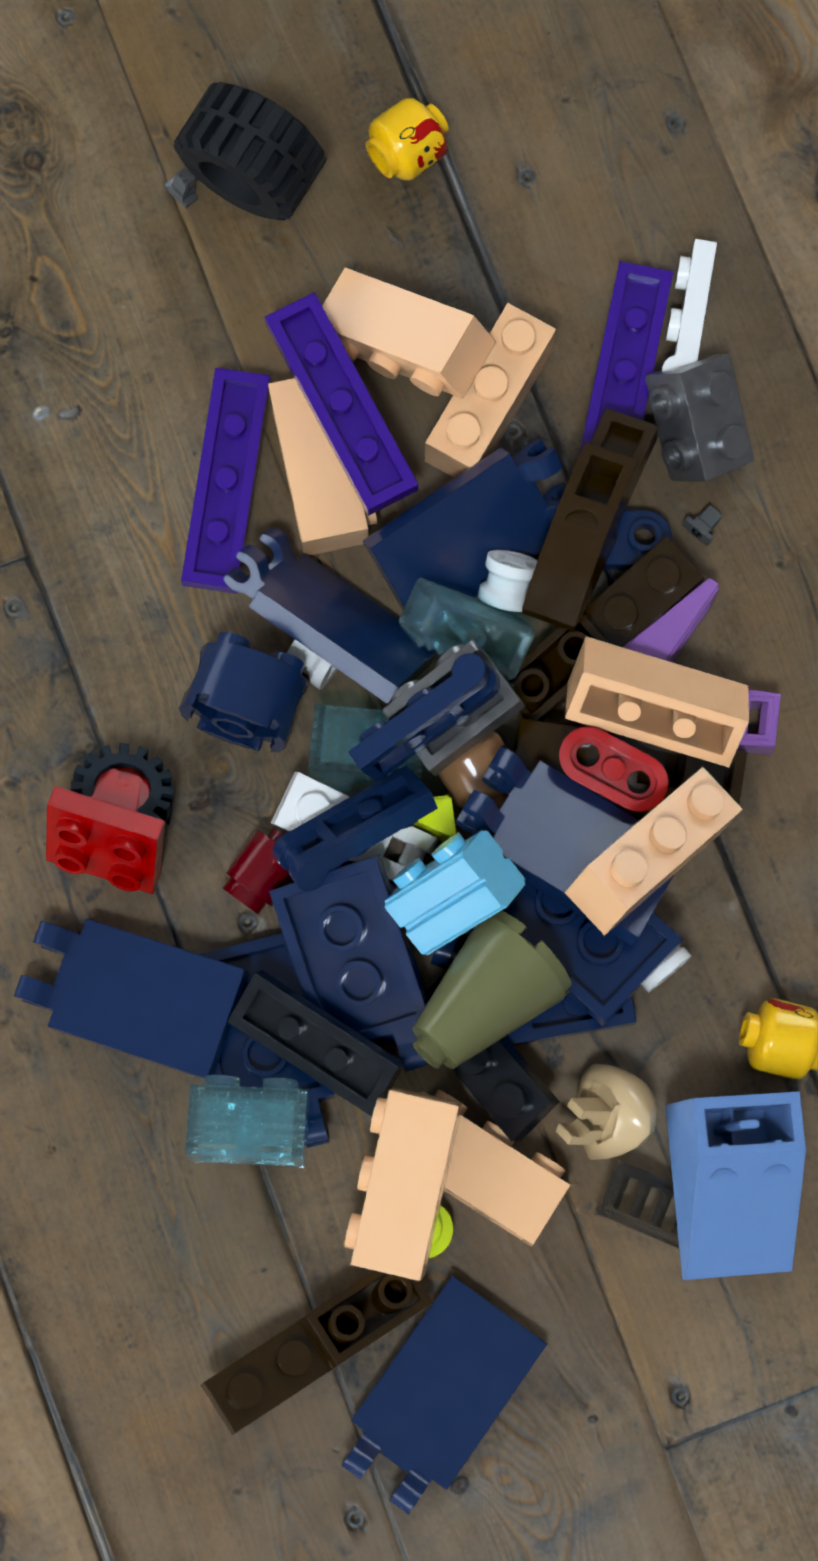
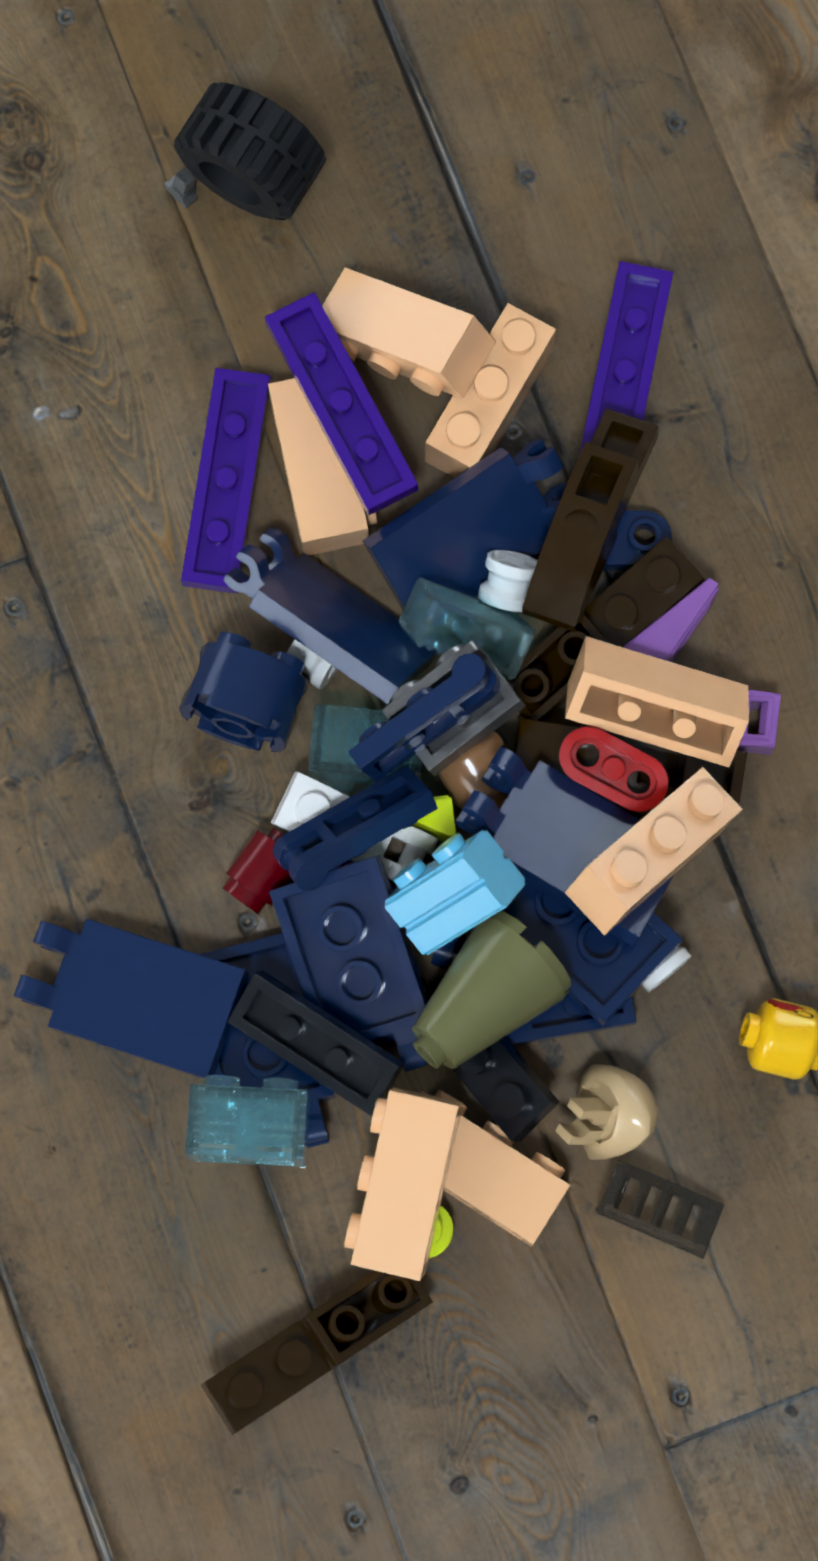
red plate [46,743,174,894] -> none
dark blue tile [341,1276,547,1515] -> none
yellow head [365,98,449,181] -> none
flat silver bracket [645,354,755,481] -> none
white plate [662,239,717,371] -> none
medium blue slope [665,1092,806,1280] -> none
dark grey piece [682,505,723,547] -> none

